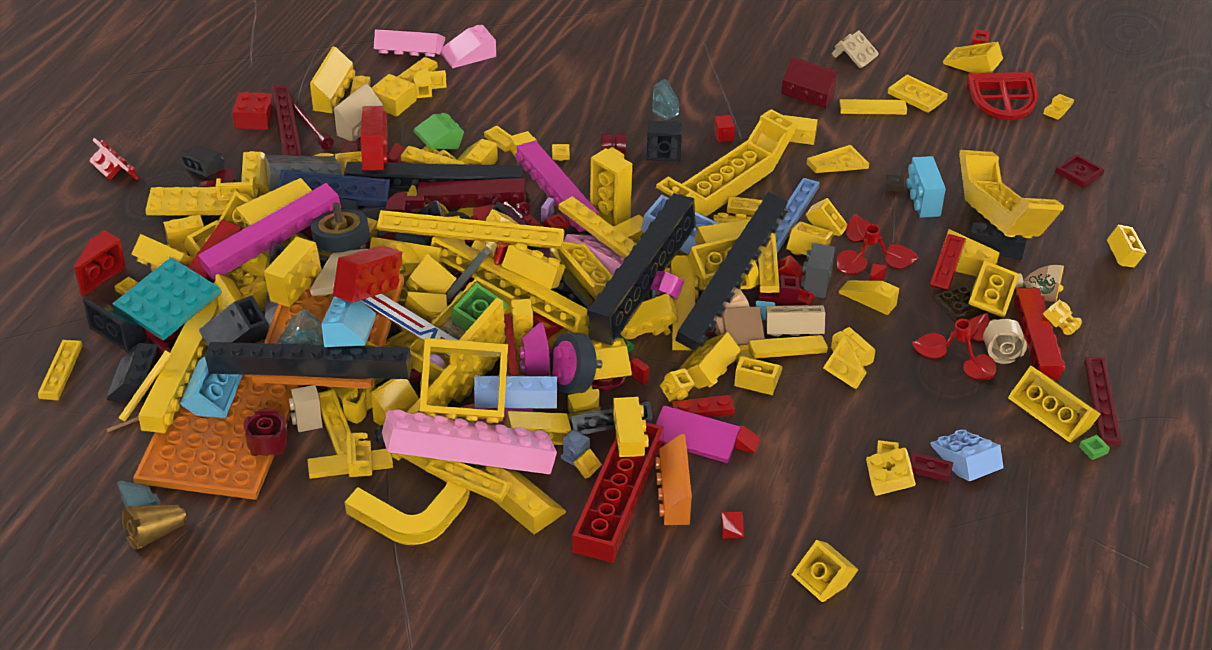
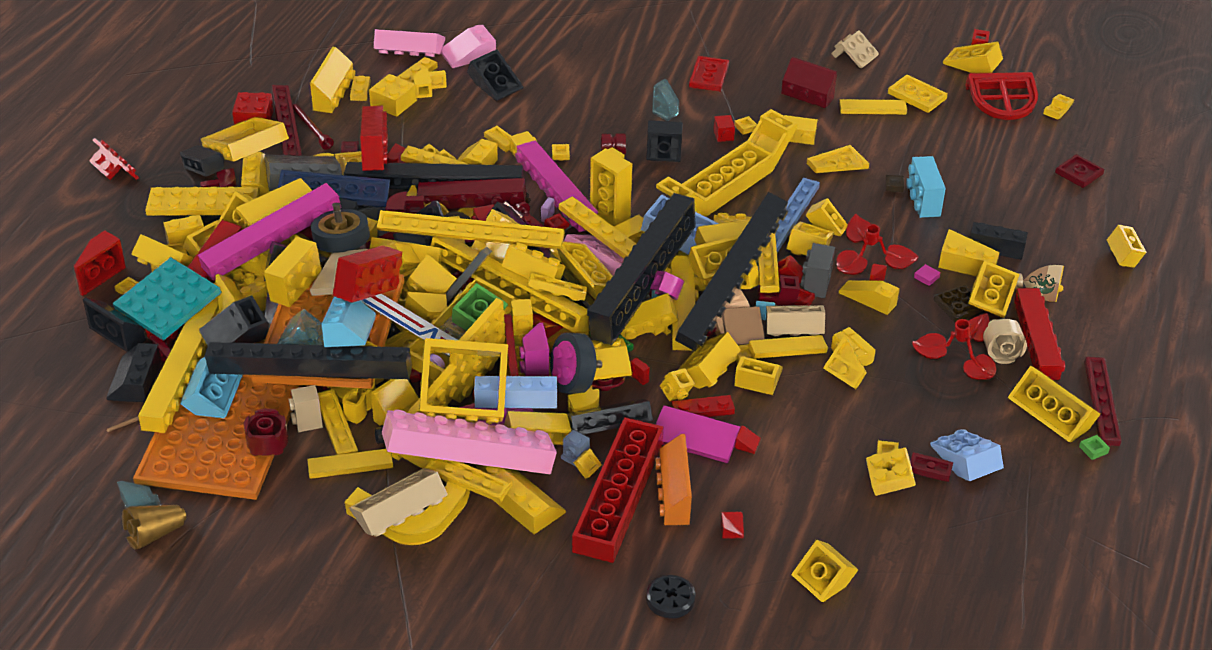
yellow tile [38,340,83,400] -> none
yellow bar [119,350,172,422] -> none
yellow hinge [216,177,255,201] -> none
tan slope [334,83,383,141] -> none
yellow hinge [346,432,372,477] -> none
bright green slope [414,113,464,149] -> none
red slope [493,241,511,265] -> none
yellow brick [613,397,648,457] -> none
yellow plate [727,196,763,216] -> none
red plate [930,234,966,291] -> none
yellow slope [959,150,1064,238] -> none
yellow plate [1043,299,1082,335] -> none
none -> yellow window [201,117,289,162]
none -> tan slope [349,468,448,536]
none -> black slope [467,49,524,101]
none -> yellow plate [528,272,587,301]
none -> black wheel [646,575,695,618]
none -> red tile [689,56,729,92]
none -> yellow plate [734,116,757,135]
none -> dark pink tile [914,264,941,286]

